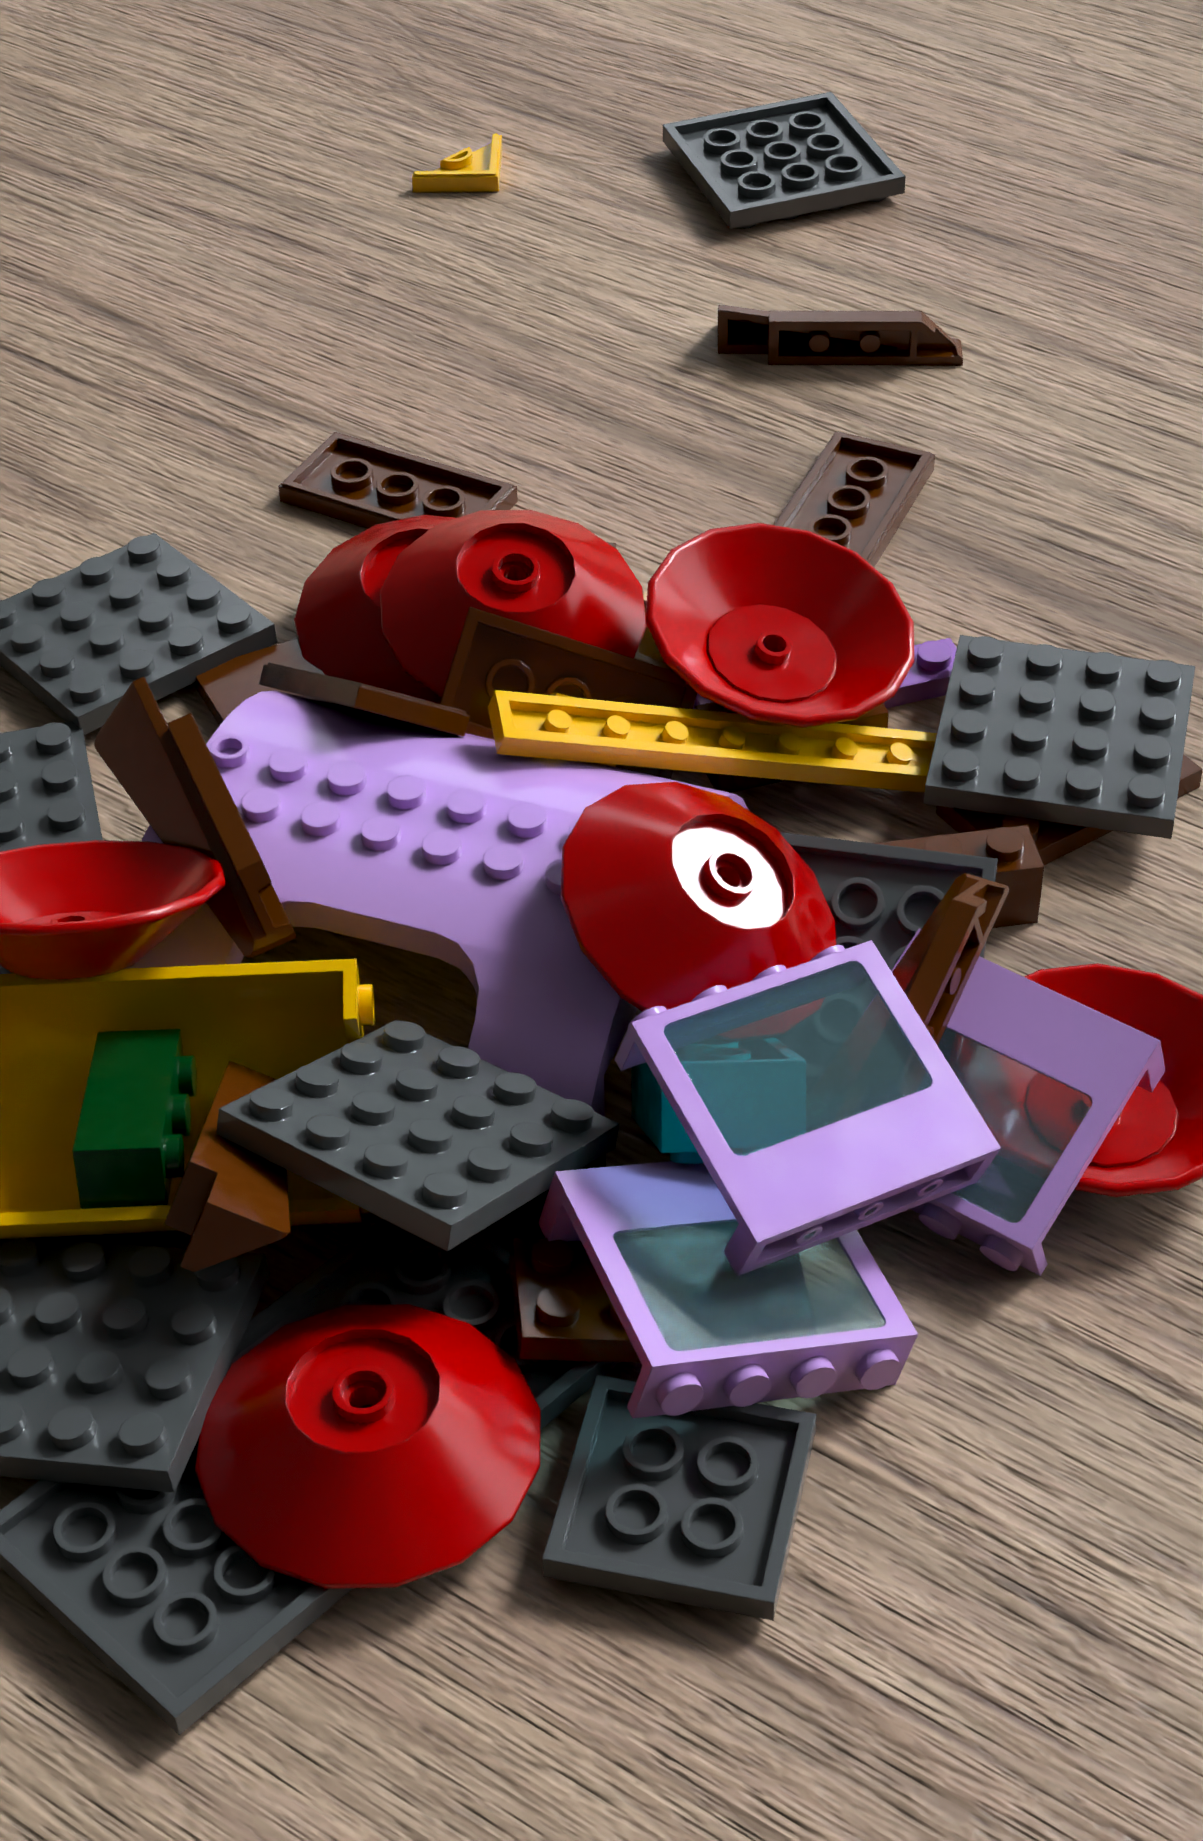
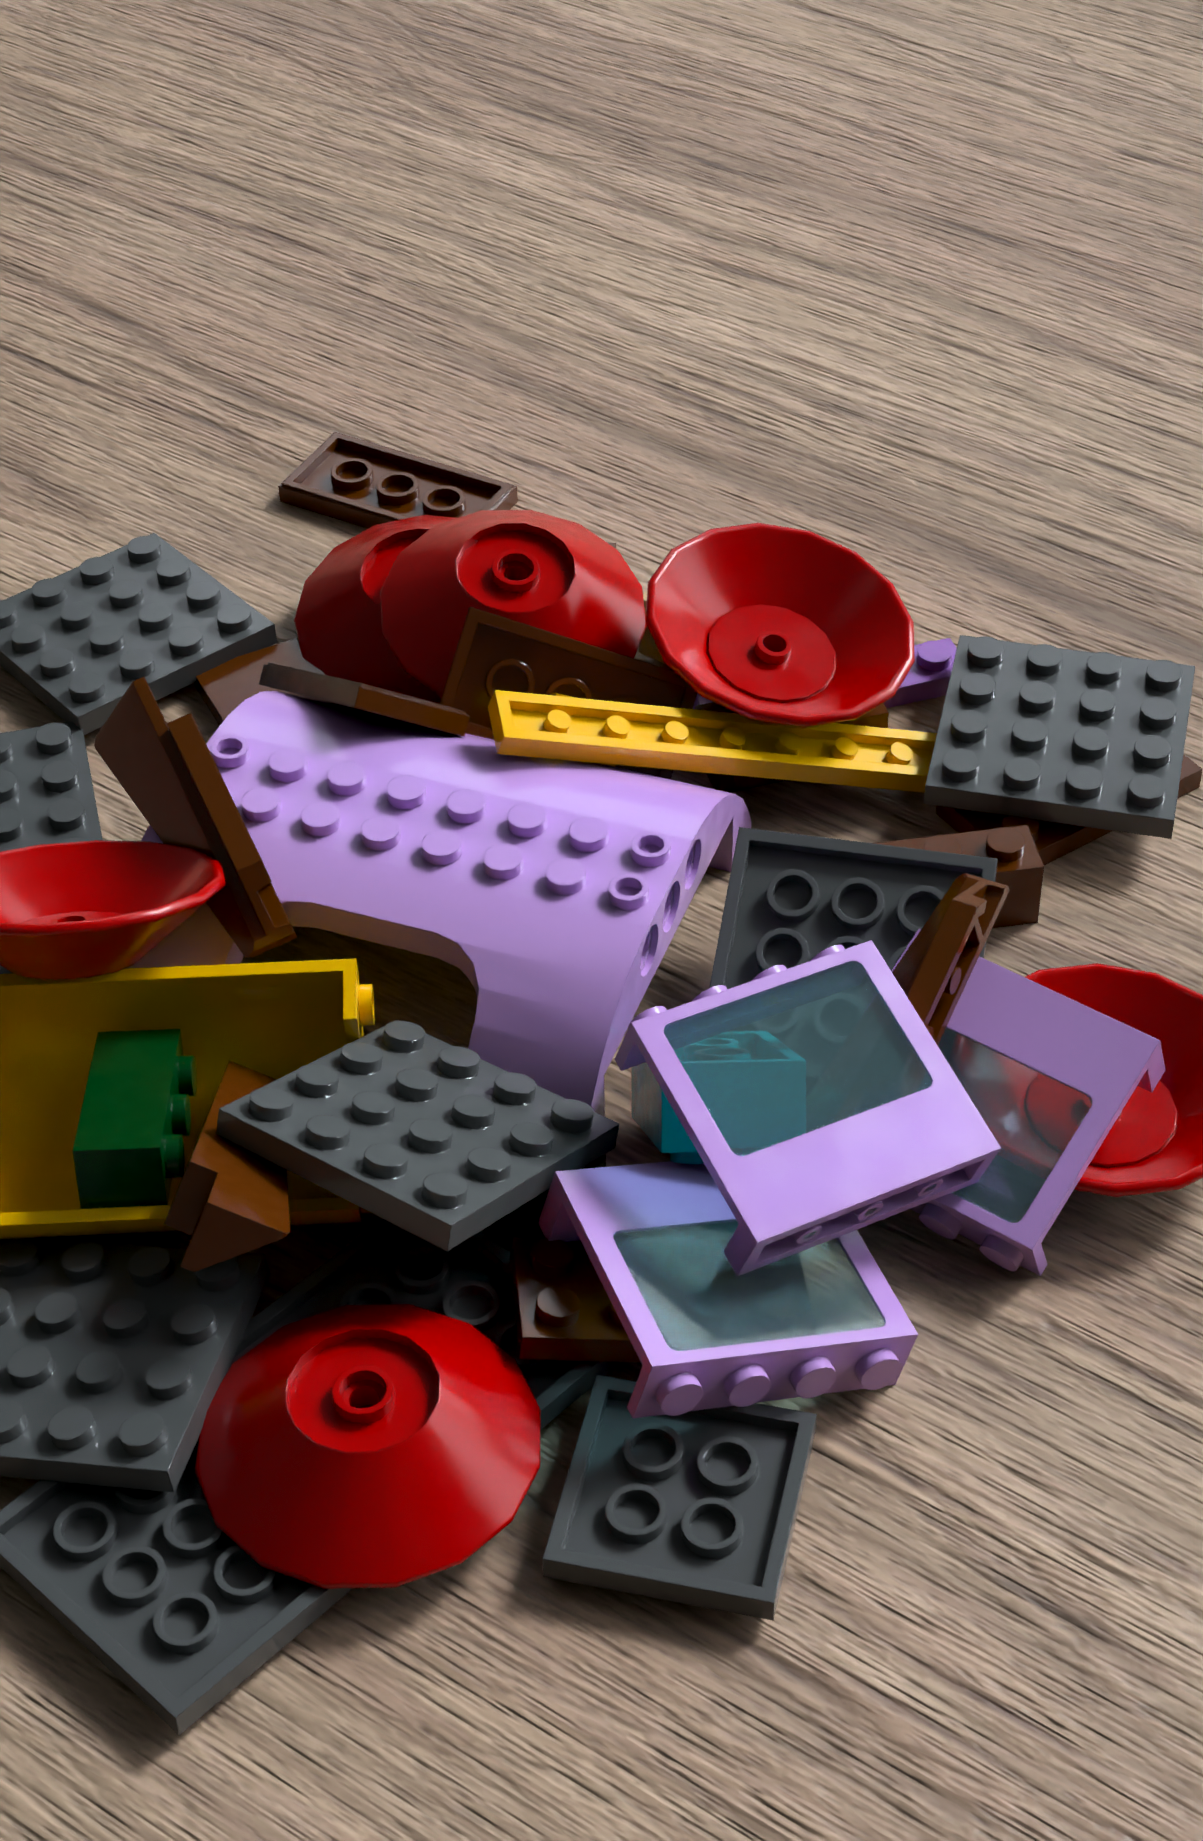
yellow tile [412,133,502,193] -> none
red dish [560,782,836,1046] -> none
dark grey plate [663,92,906,229] -> none
reddish brown wedge [718,305,963,366] -> none
reddish brown tile [774,431,935,567] -> none

